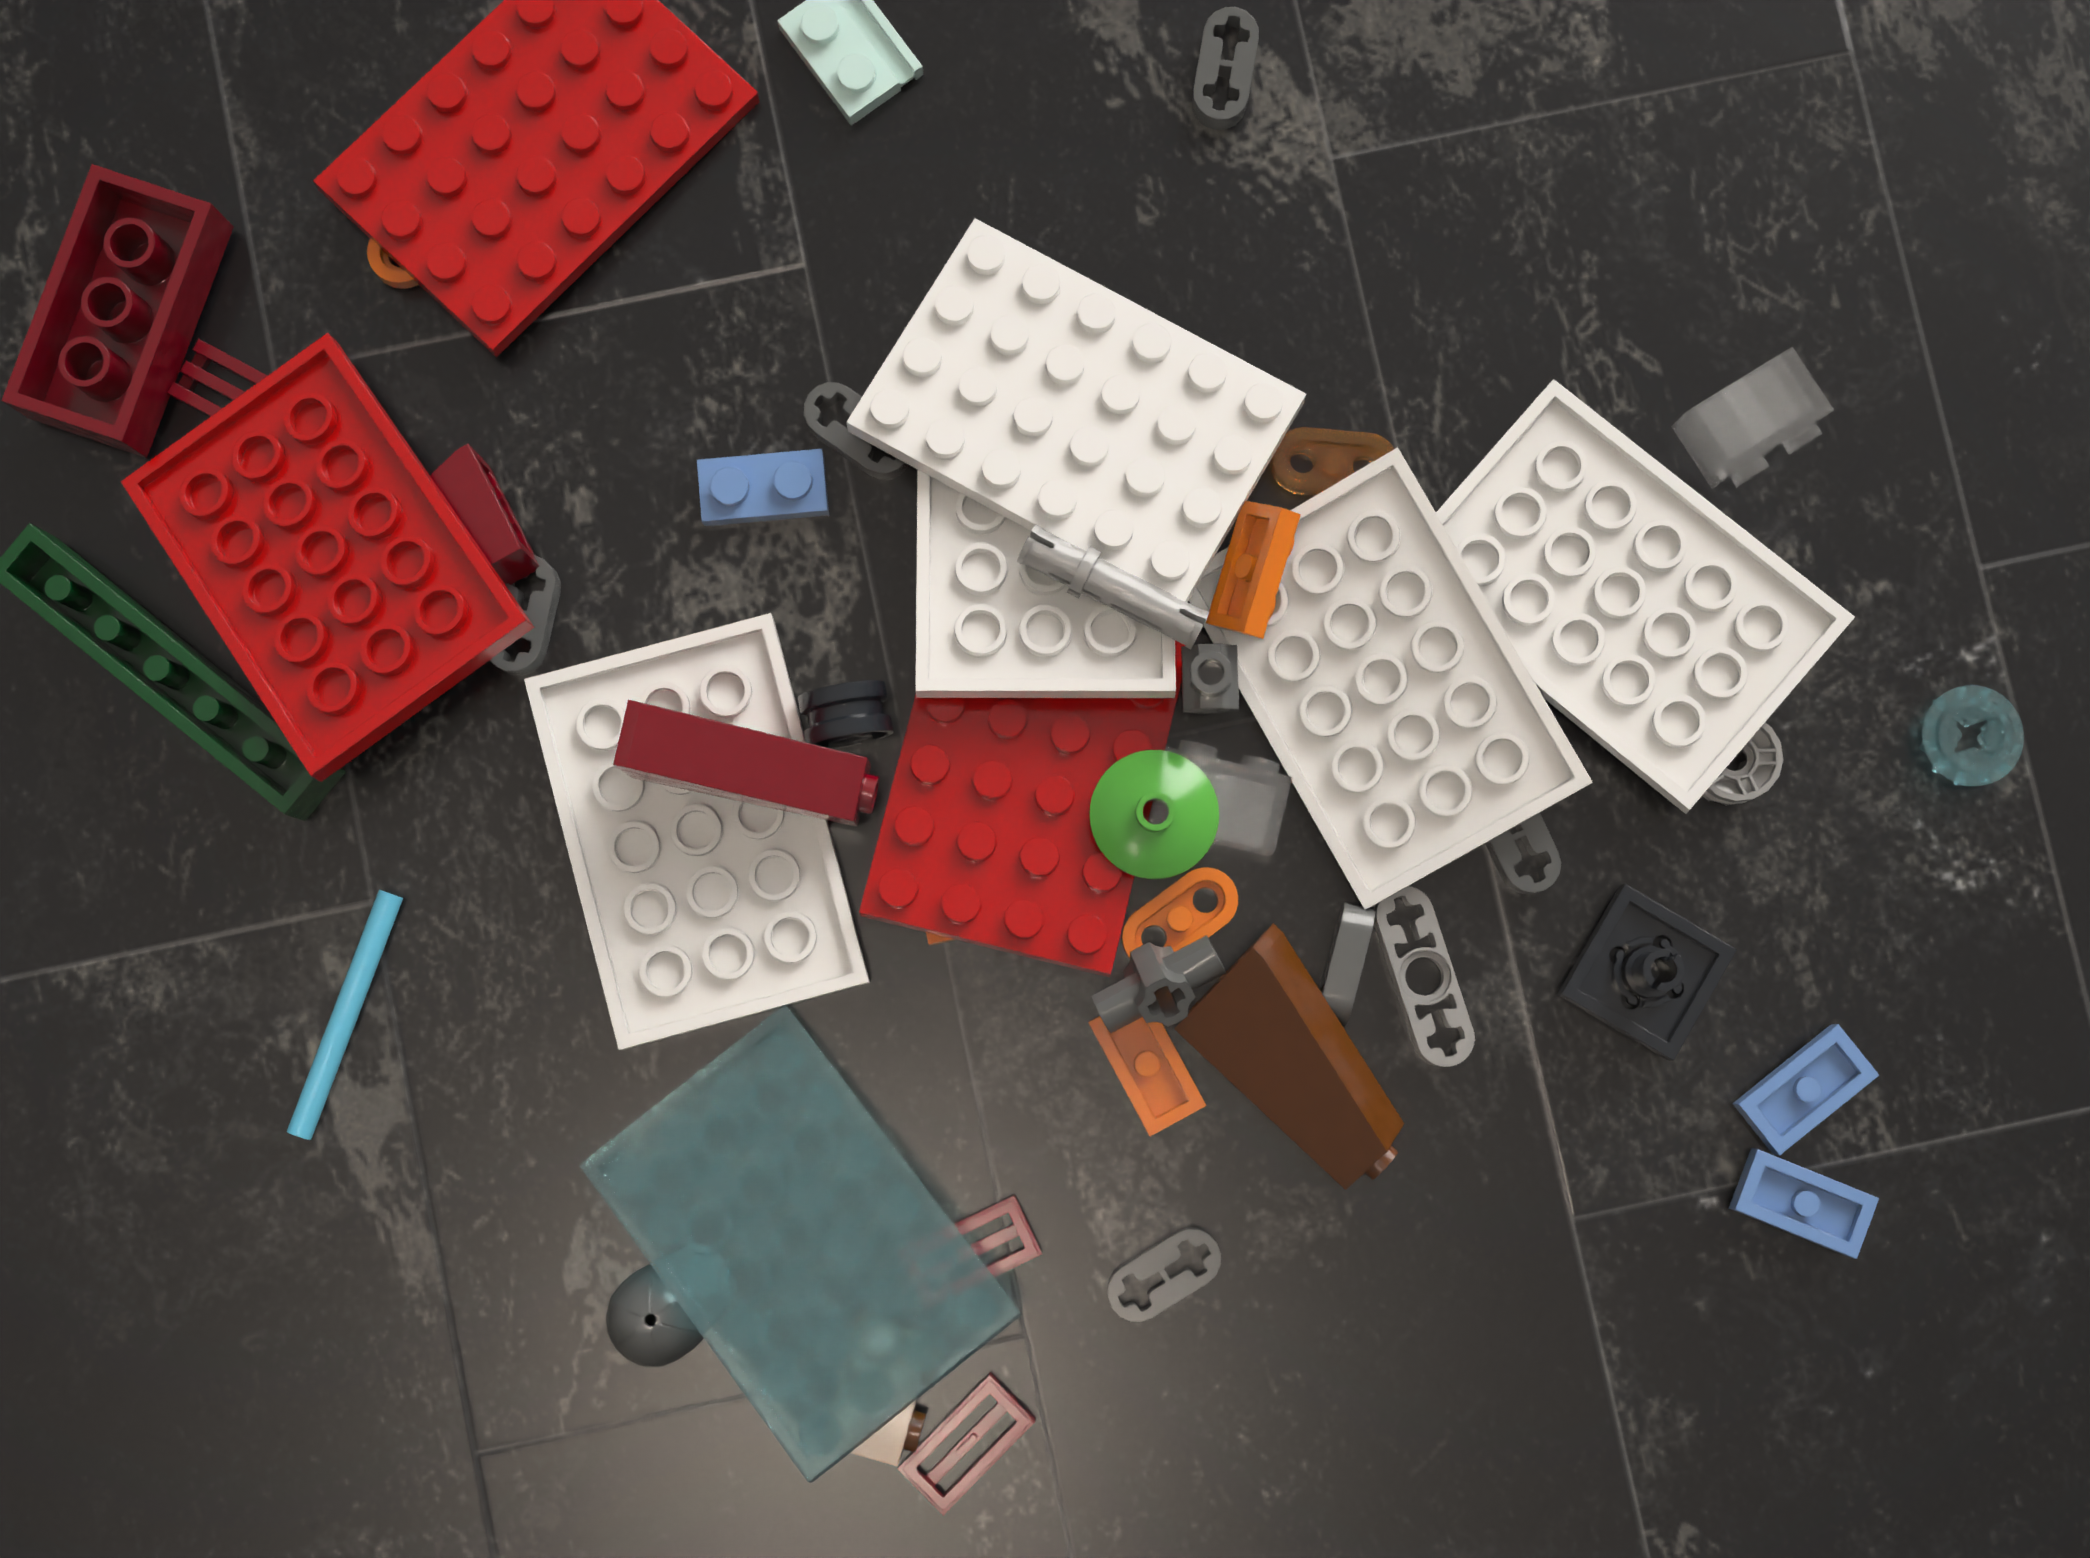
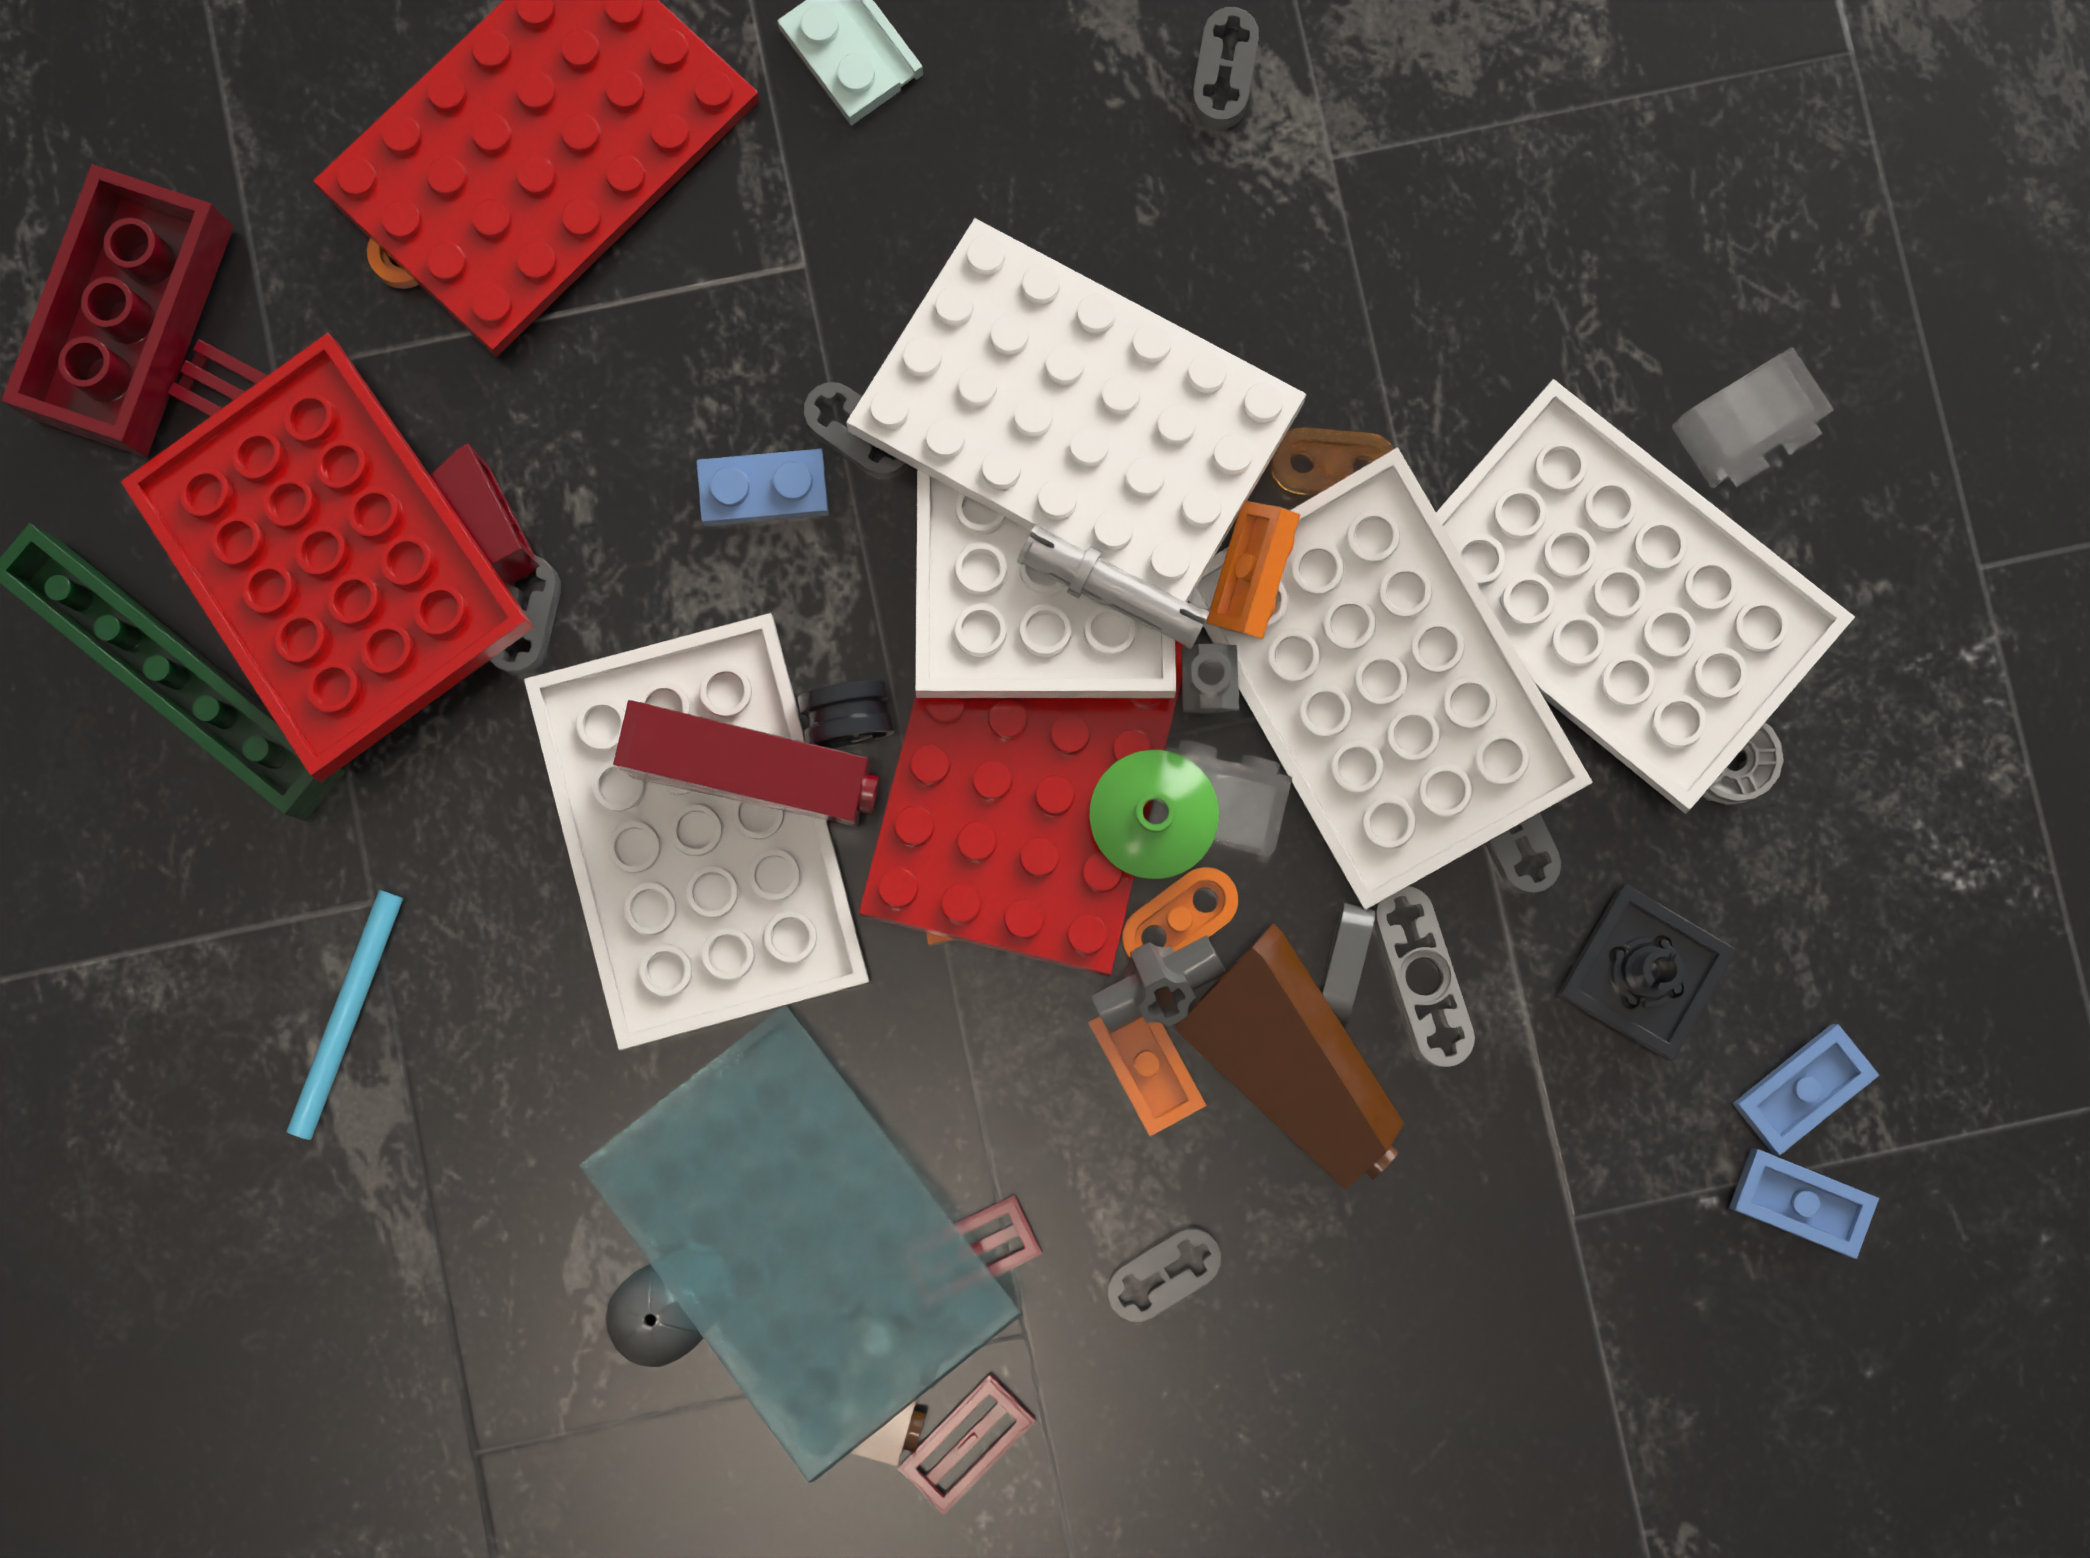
clear light blue gear [1919,685,2024,786] -> none

